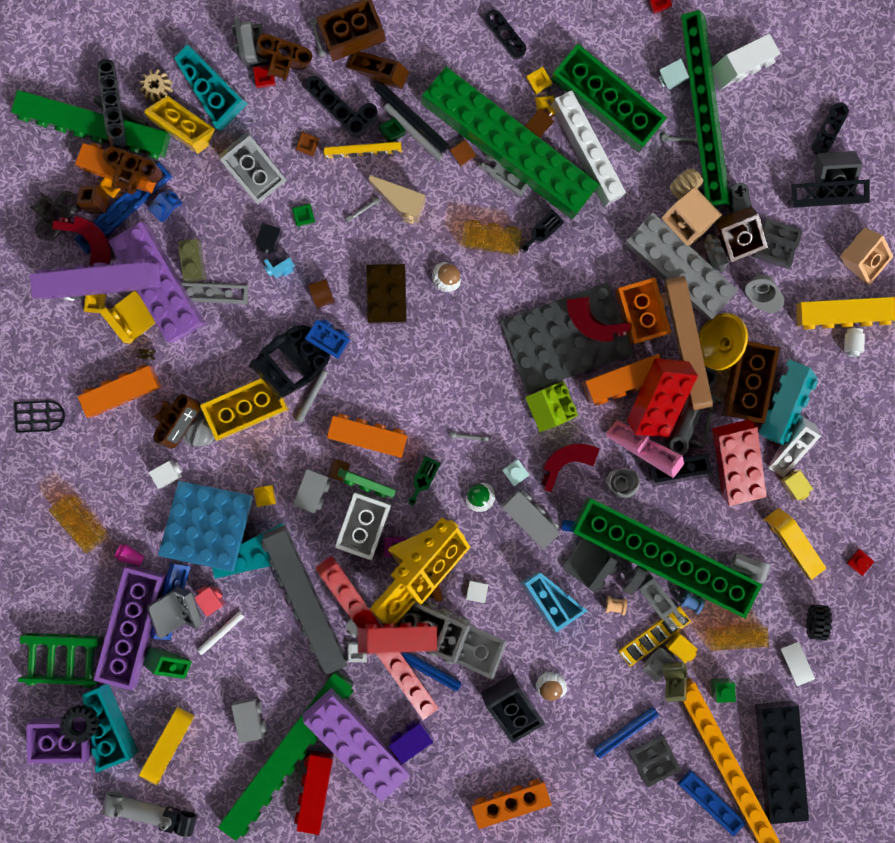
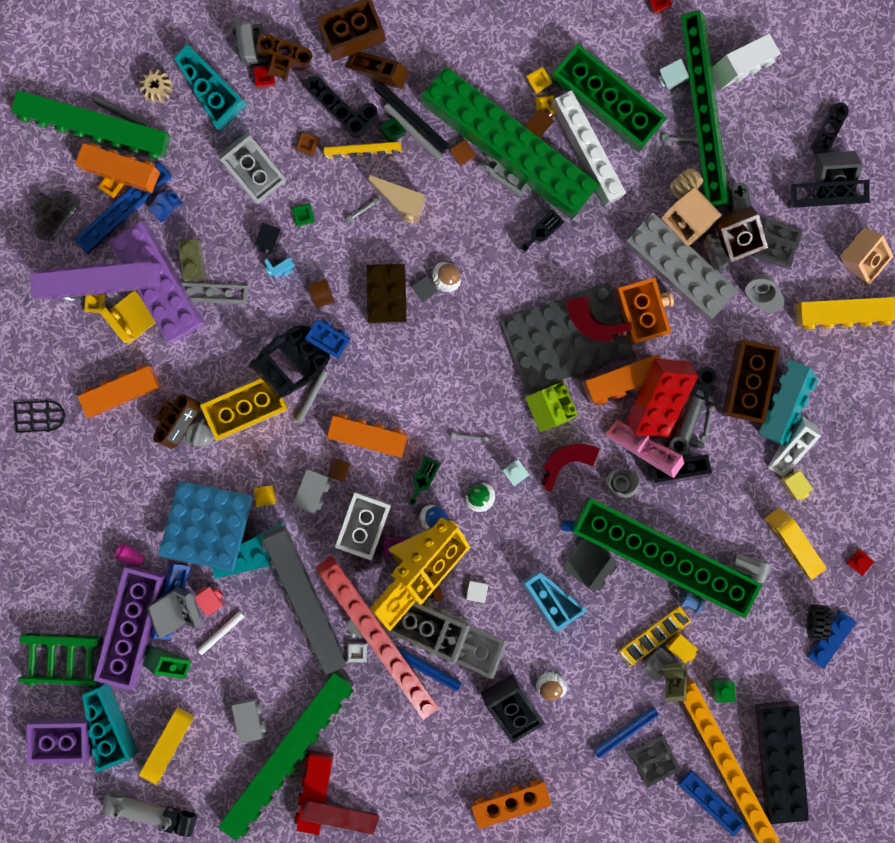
clear yellow brick [48,494,108,554] -> none
dark red arch [52,215,112,266] -> none
black tyre [60,705,99,744] -> none
reddish brown brick [76,185,109,214] -> none
black beam [97,59,127,149] -> none
reddish brown beam [103,147,162,195] -> none
dark brown bush [138,349,156,360] -> none
yellow slope [144,96,215,154] -> none
white brick [149,460,182,489] -> none
medium lavender brick [302,688,410,802] -> none
light grey hinge [310,18,325,57] -> none
green plate [337,468,396,498] -> none
red brick [357,622,437,654] -> none
dark purple brick [389,720,434,765] -> none
clear yellow brick [461,220,522,256] -> none
black beam [485,10,526,60] -> none
light grey brick [501,489,560,549] -> none
light nougat bush [605,595,627,616] -> none
dark grey beam [622,566,647,595] -> none
light grey hinge [638,577,686,631] -> none
medium nougat beam [664,275,713,411] -> none
yellow dish [698,313,748,370] -> none
clear yellow brick [705,624,769,651] -> none
brick [712,419,767,506] -> none
white slope [780,642,815,686] -> none
white brick [844,328,865,357] -> none
none -> dark red tile [301,799,380,835]
none -> dark grey tile [412,276,438,302]
none -> blue hair [419,504,449,531]
none -> blue plate [807,610,857,669]

